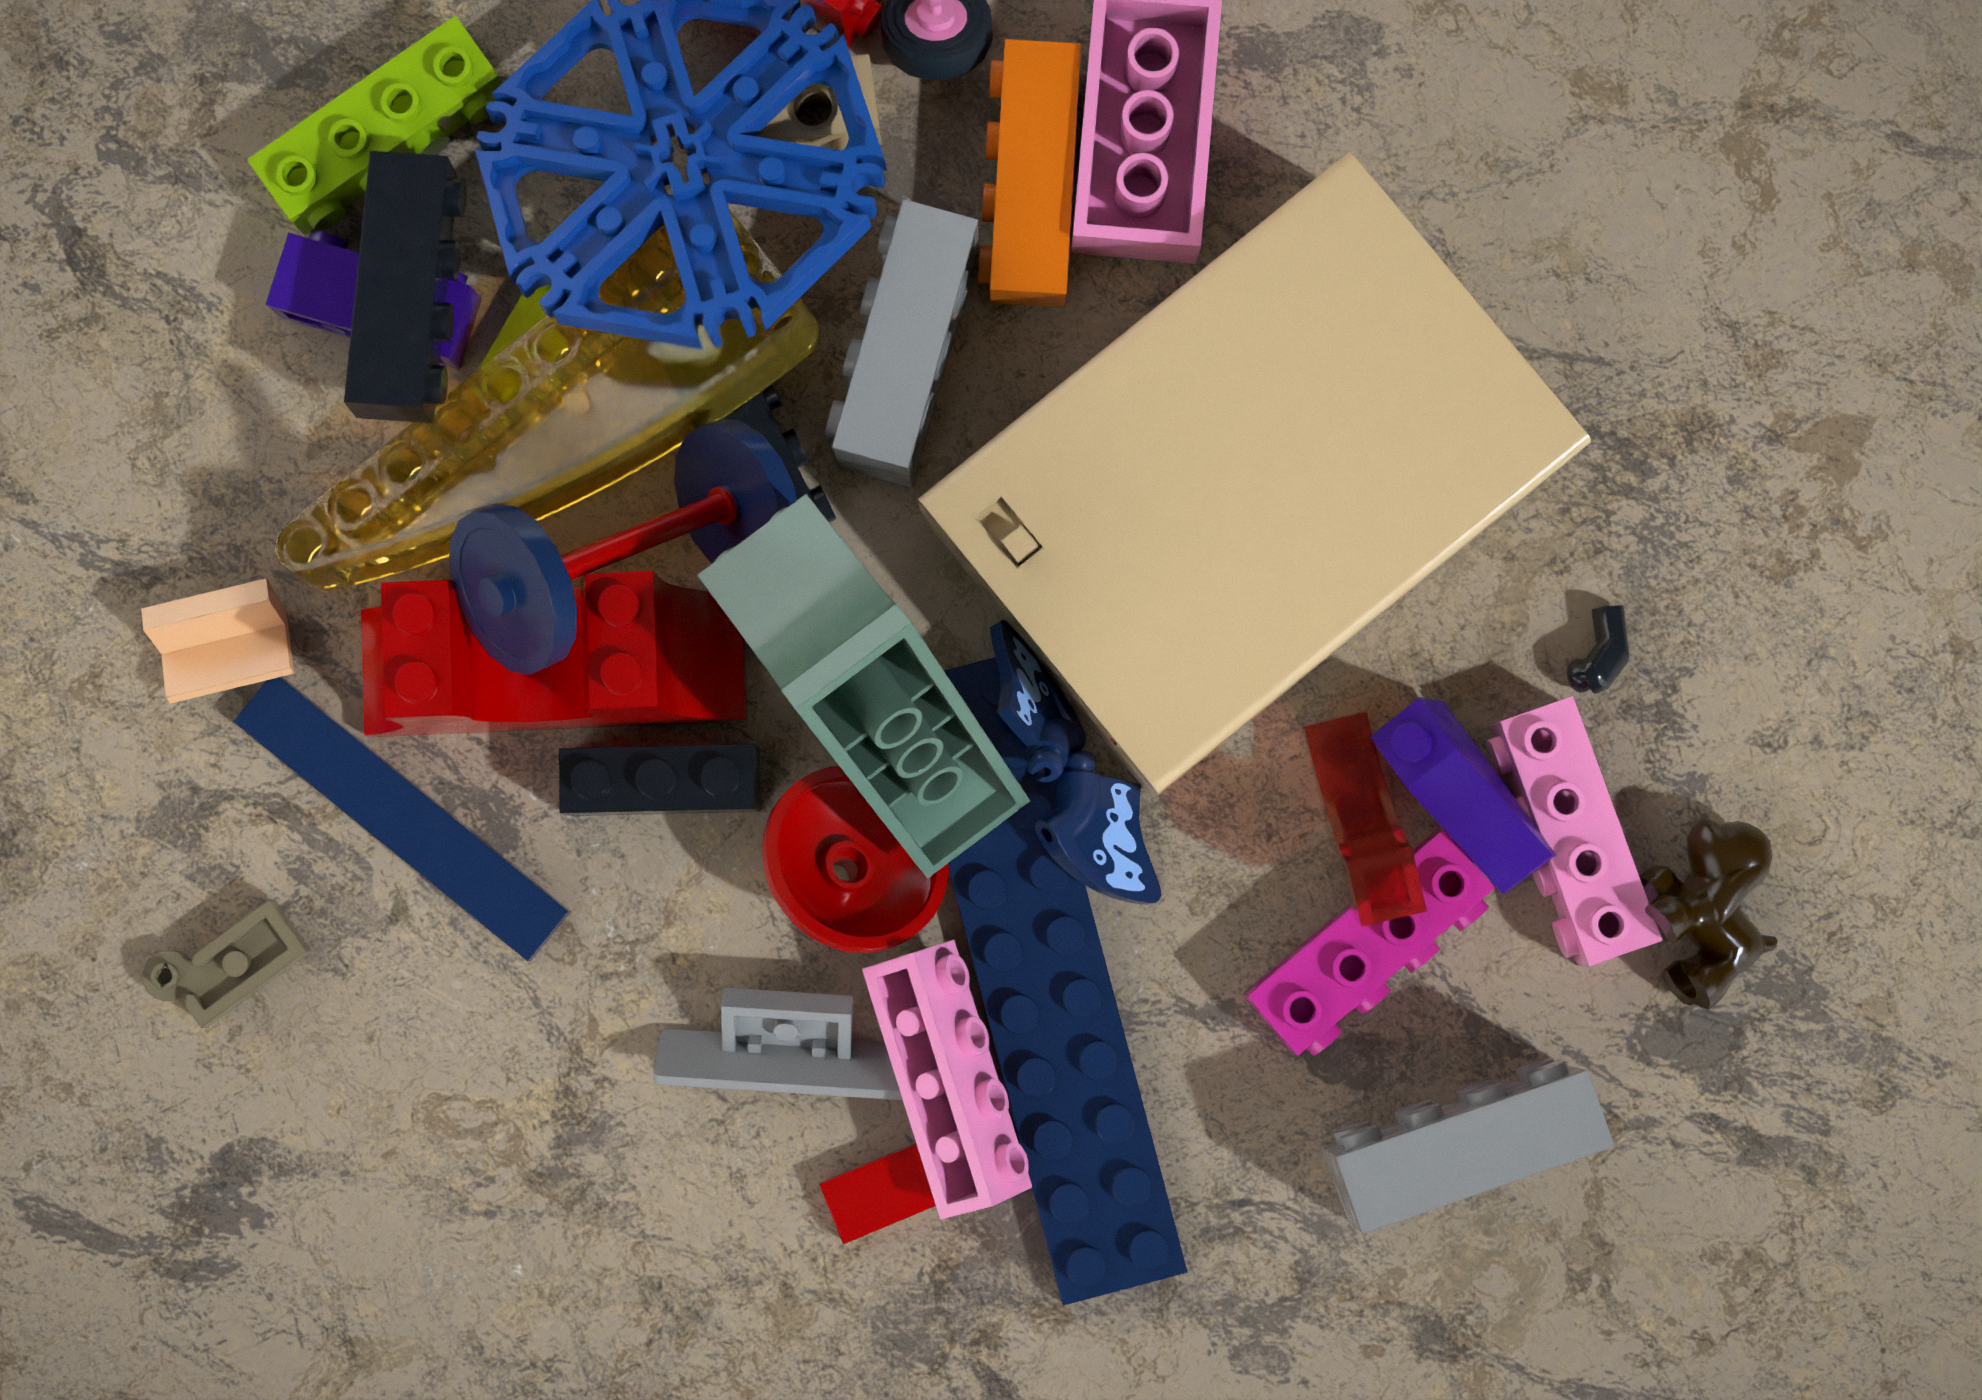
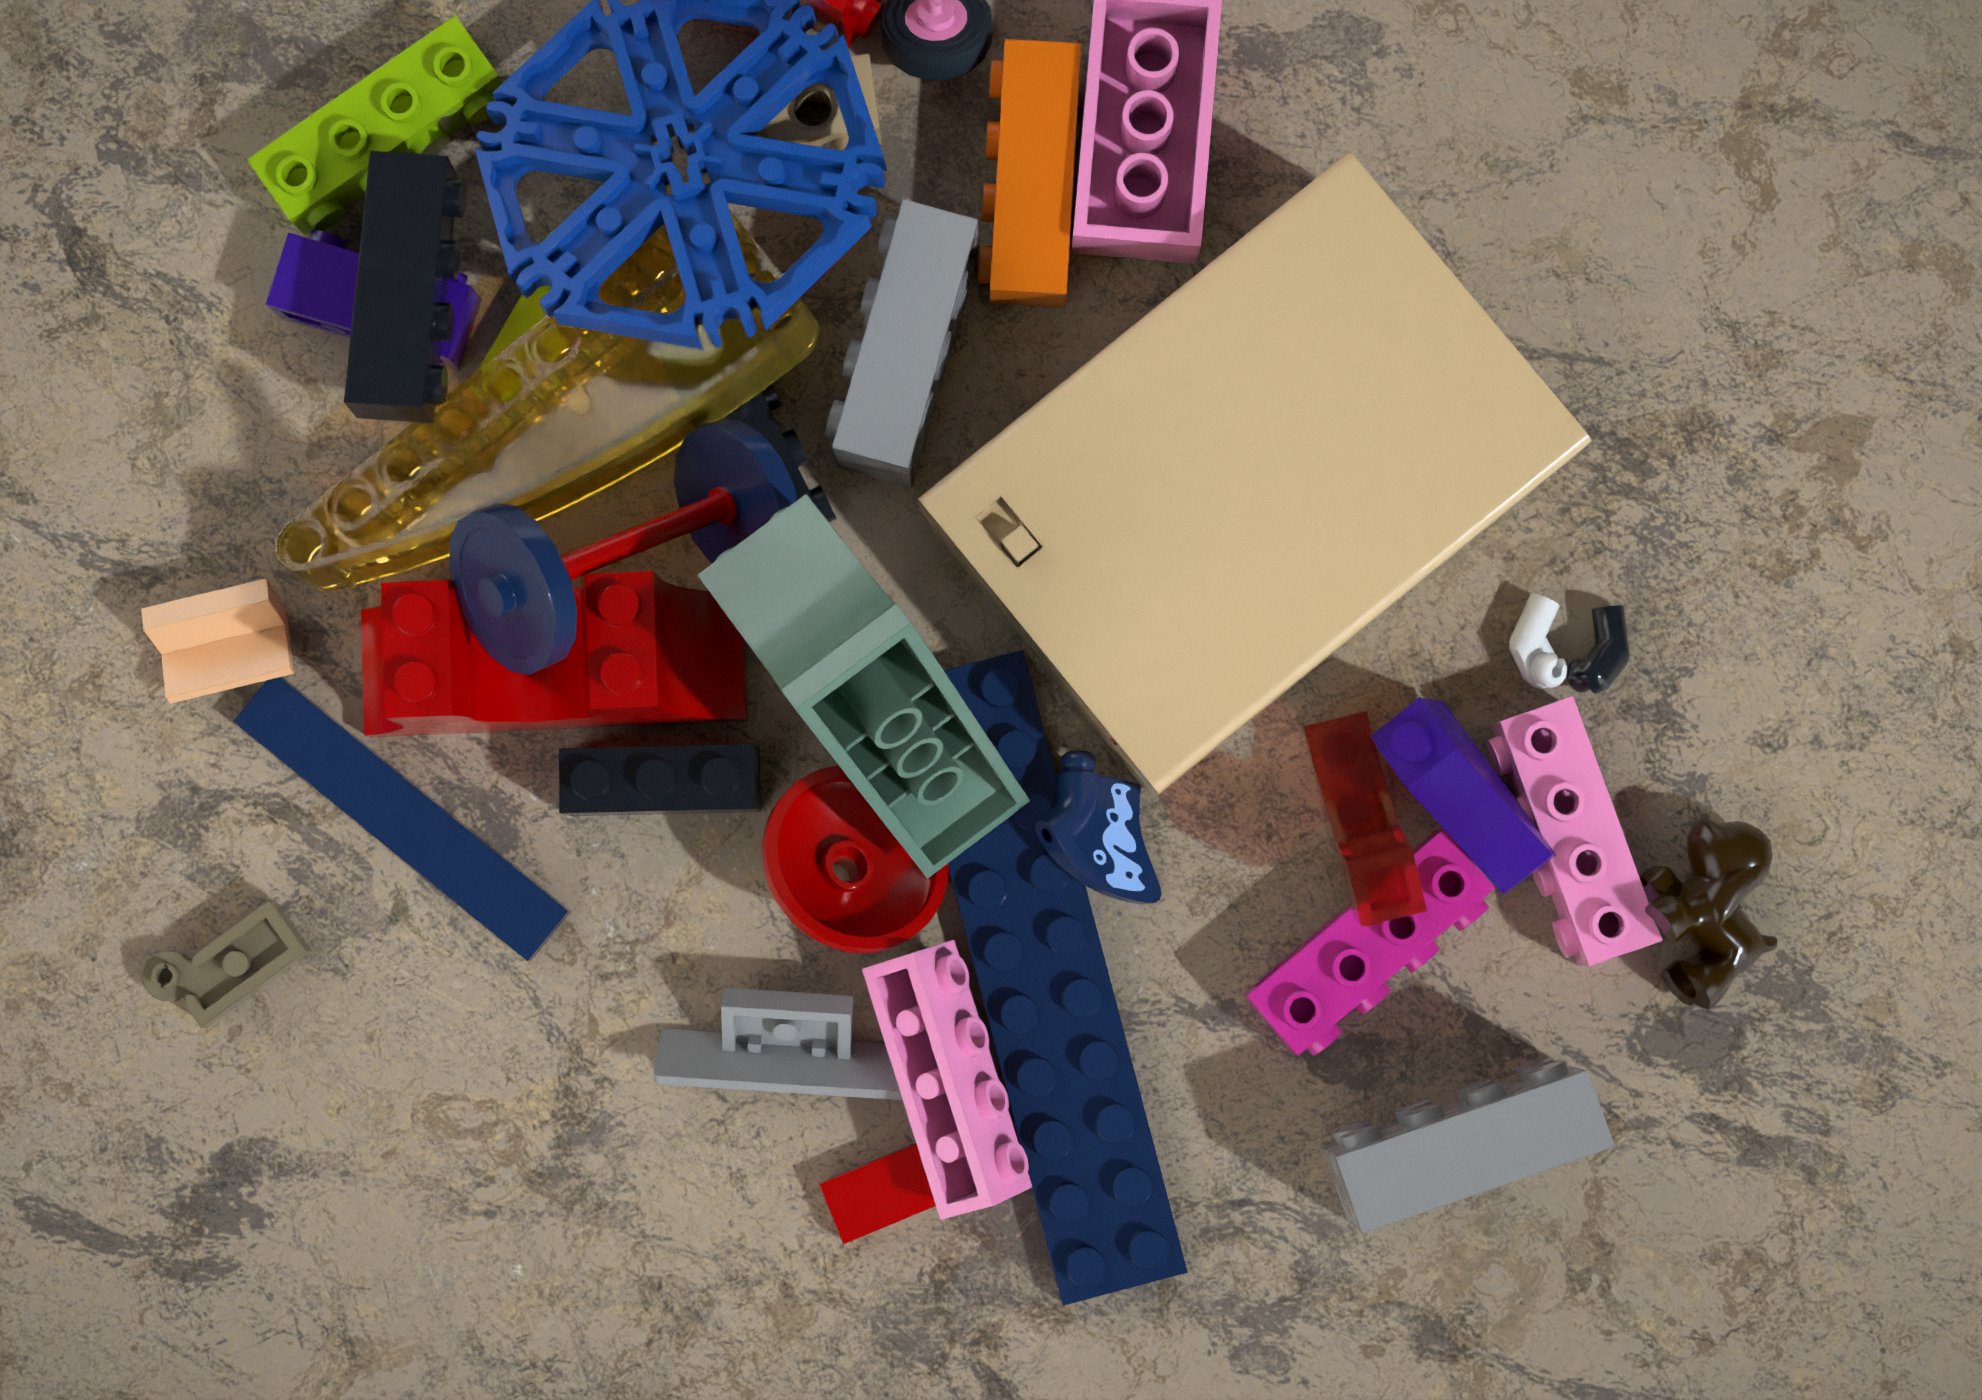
dark blue arm [990,619,1086,782] -> none
none -> white arm [1509,593,1567,689]

